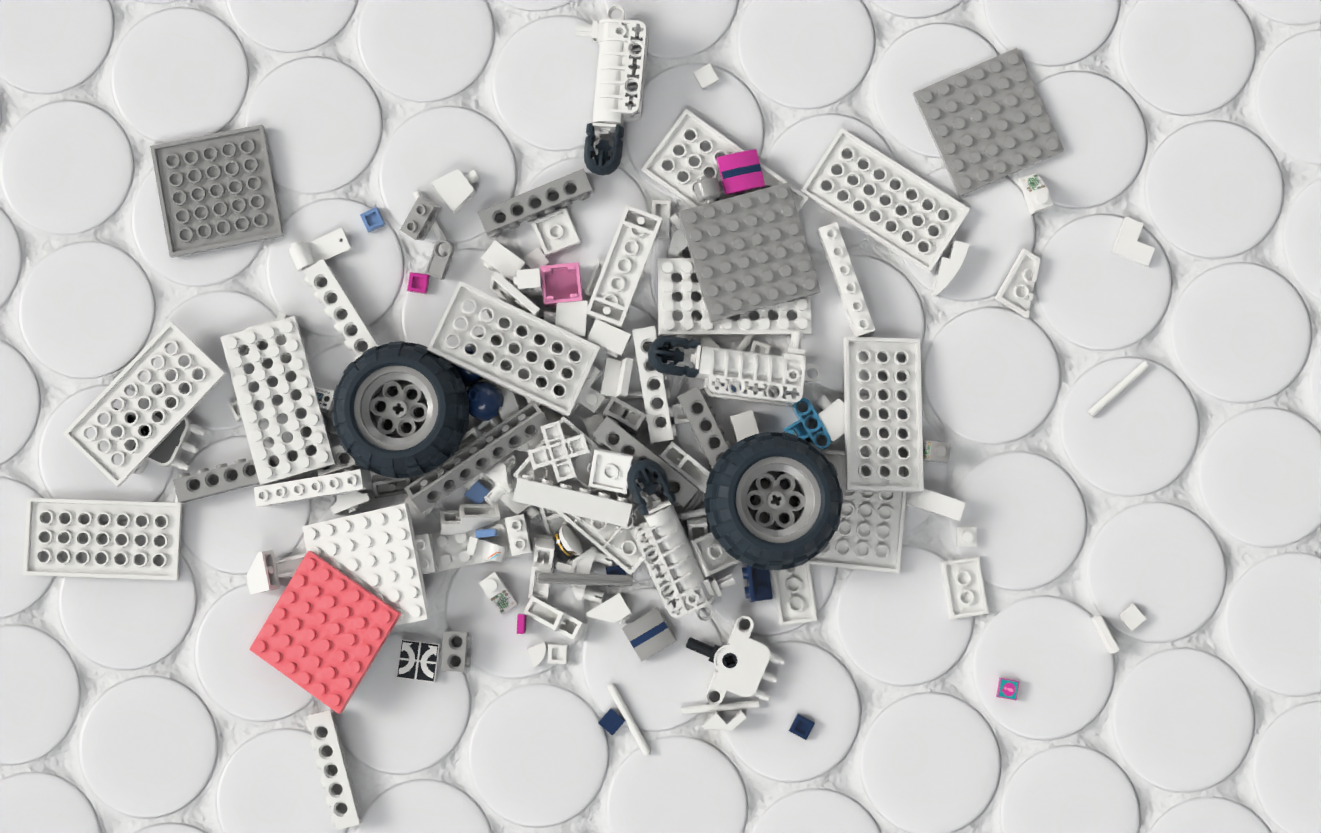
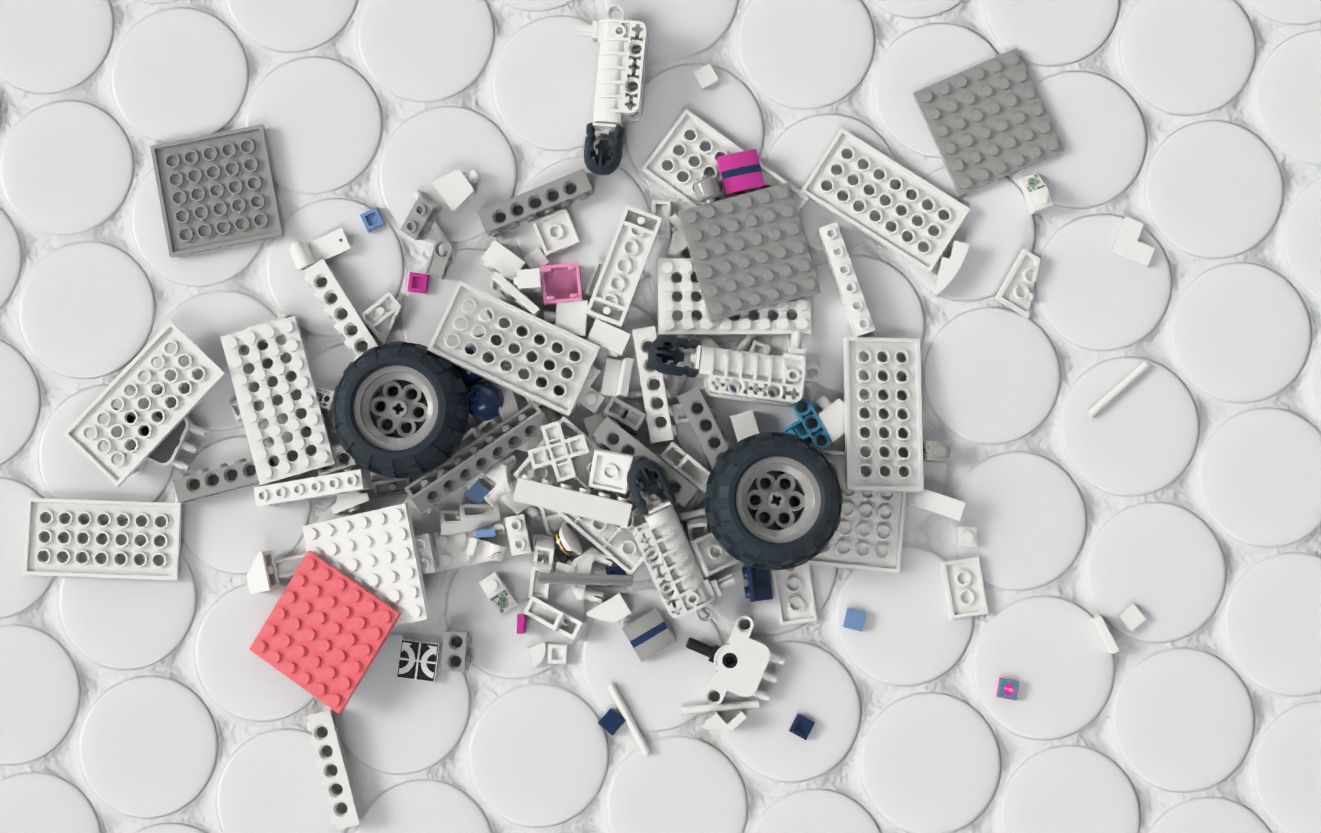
none -> white wing [359,291,402,344]
none -> medium blue tile [843,608,866,632]

